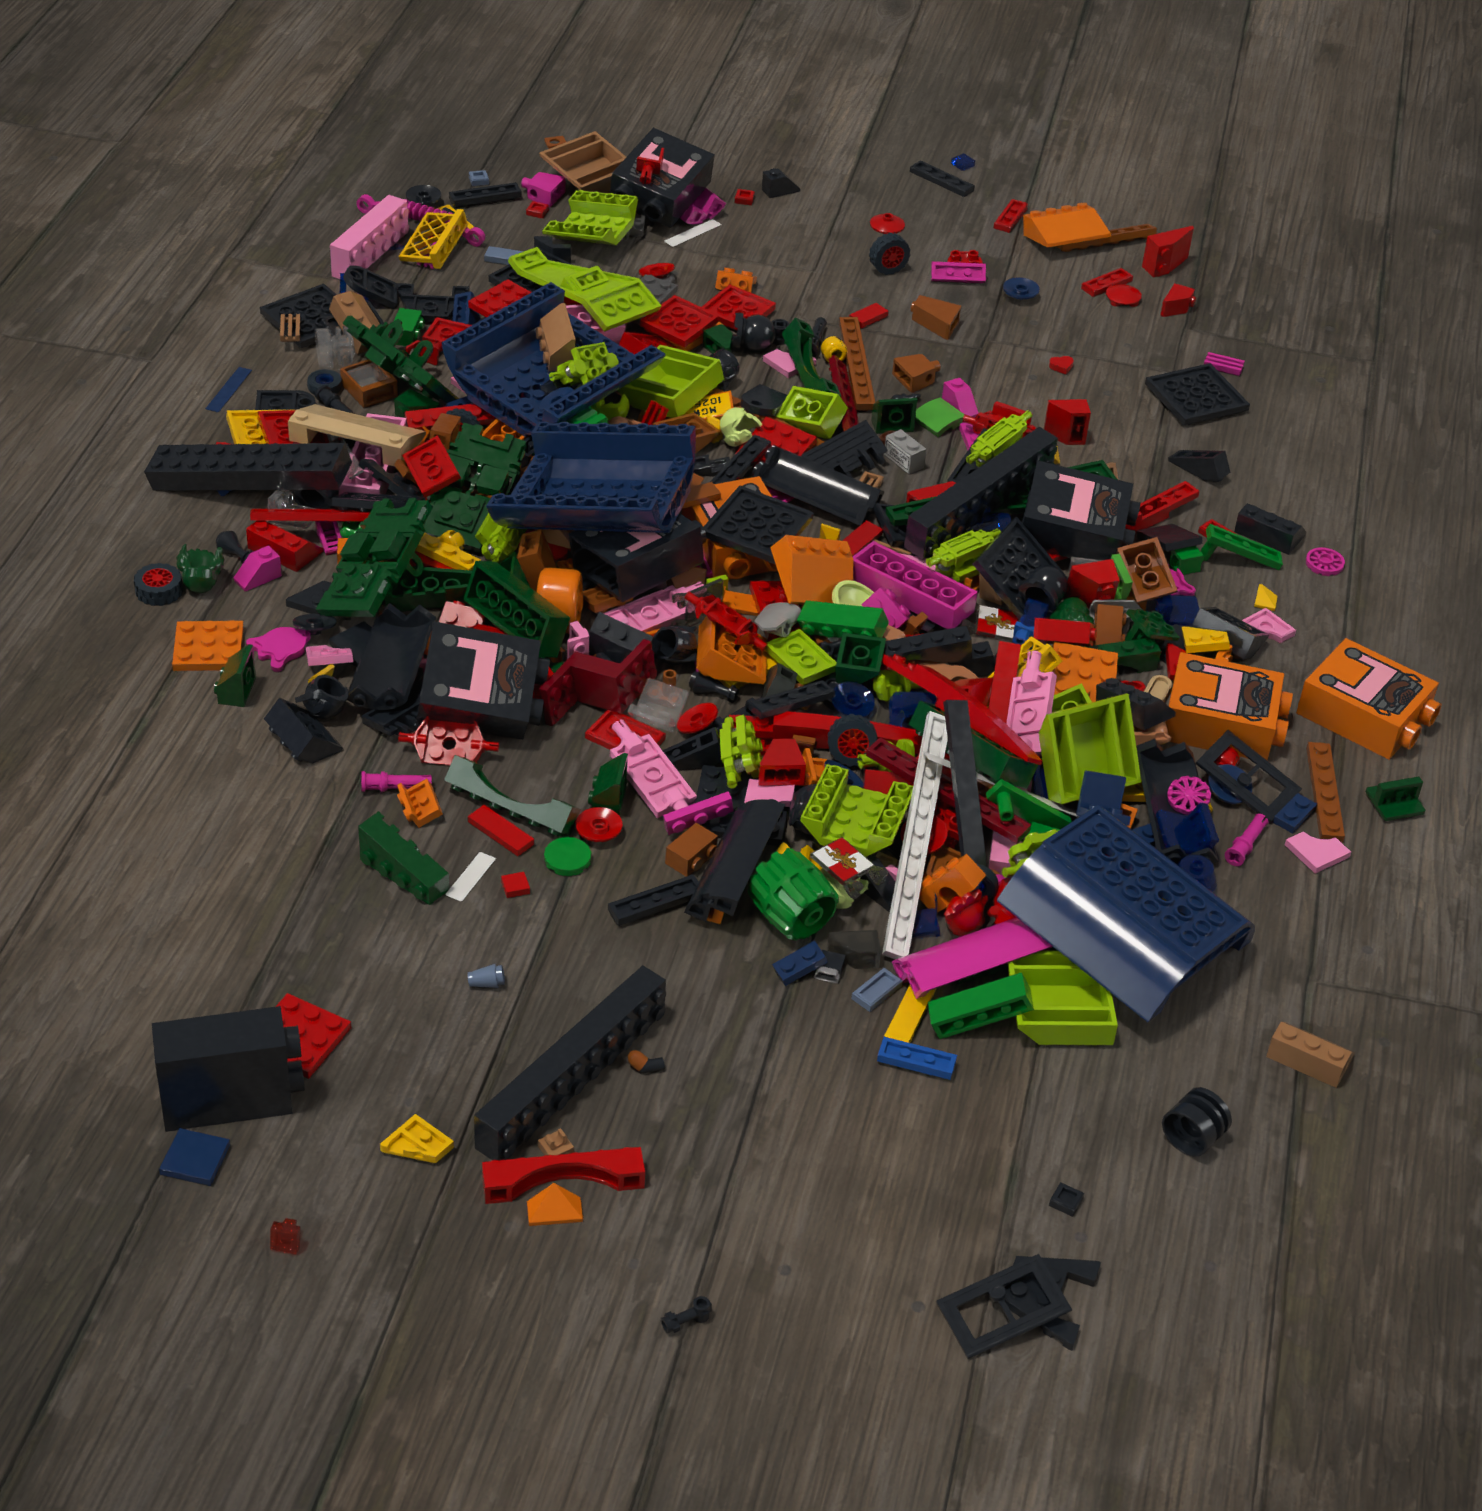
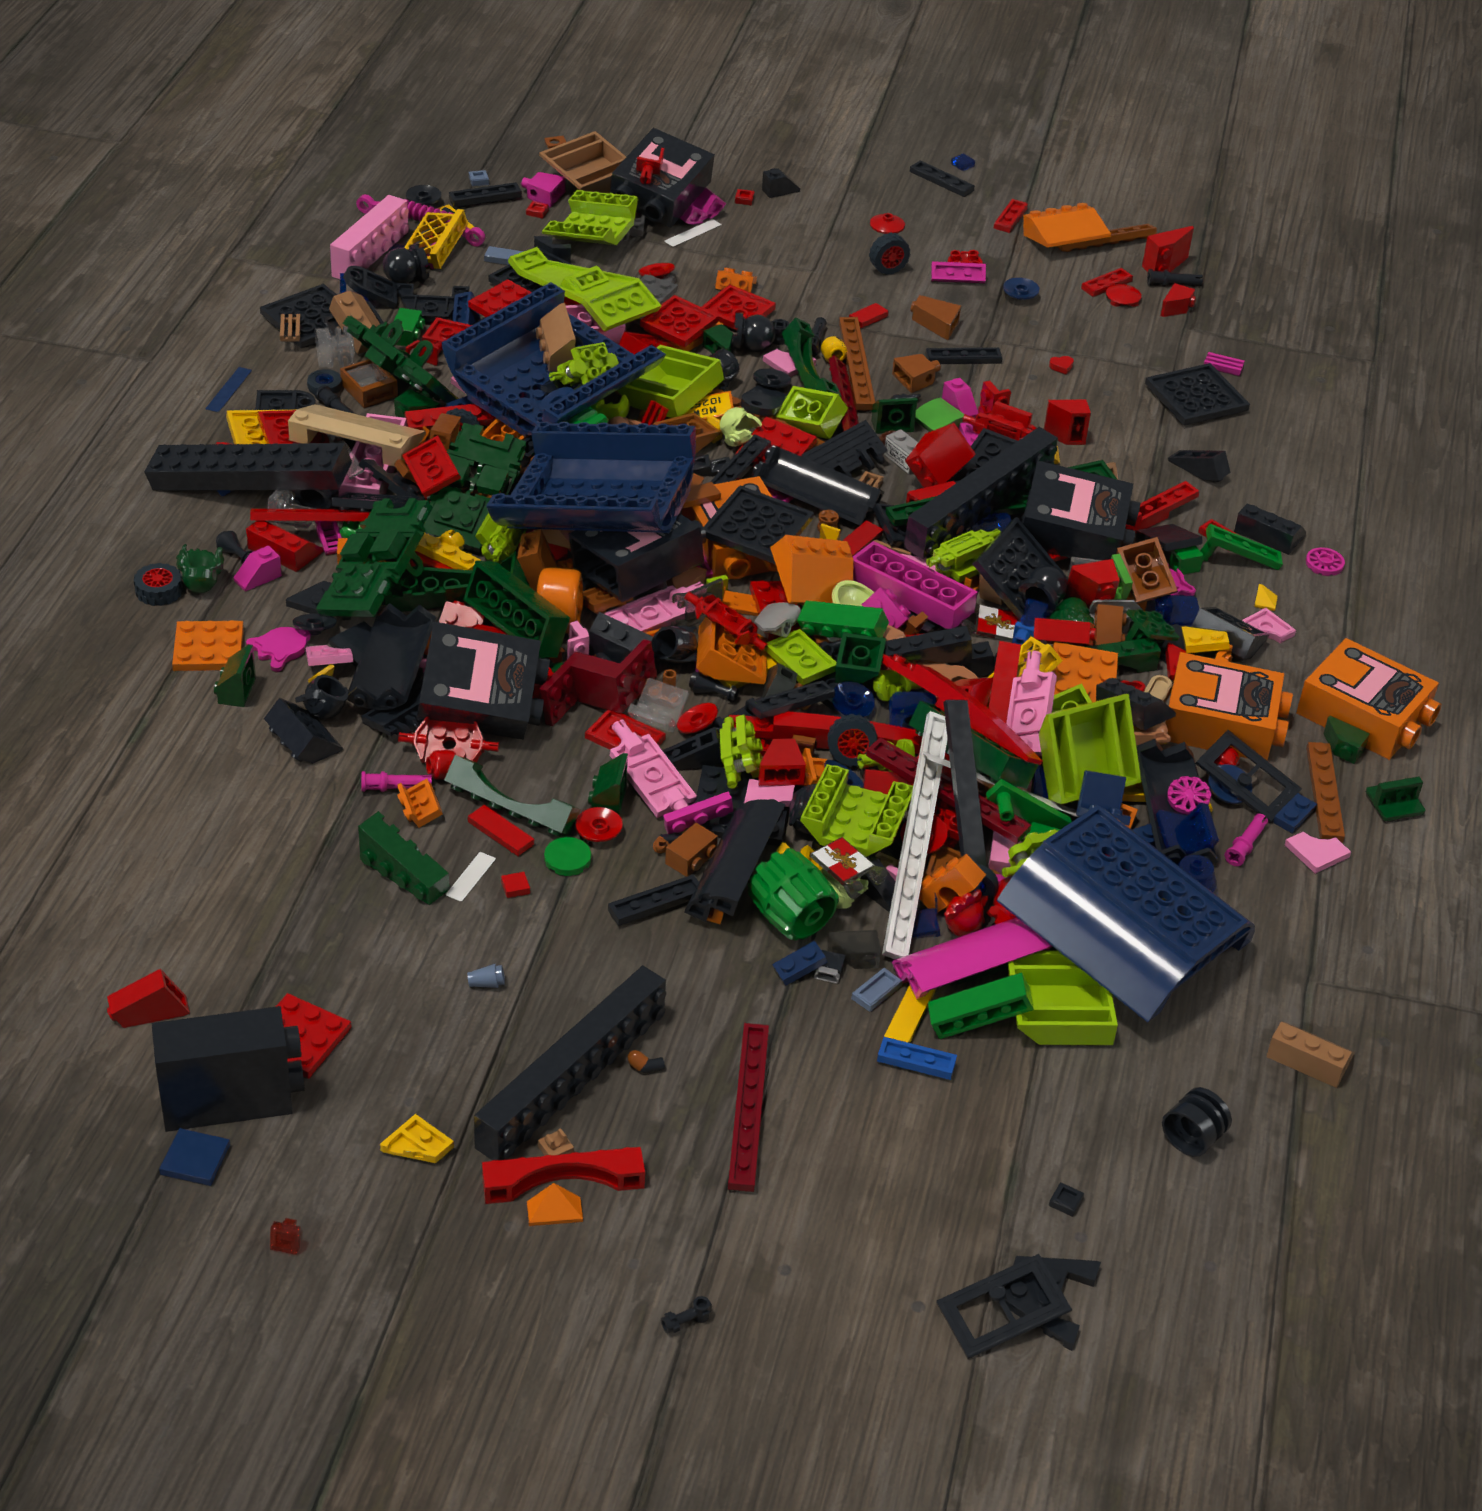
lime piece [966,410,1032,467] -> none
none -> red slope [107,968,190,1028]
none -> black tile [383,243,429,284]
none -> red head [426,750,456,780]
none -> dark orange arm [653,833,683,853]
none -> dark red plate [728,1023,769,1192]
none -> black dish [753,368,791,390]
none -> dark orange wheel [817,510,839,532]
none -> red slope [905,423,976,488]
none -> black tile [925,347,1003,364]
none -> red bracket [978,380,1011,413]
none -> black pin [1147,269,1203,286]
none -> dark green slope [1323,716,1370,764]

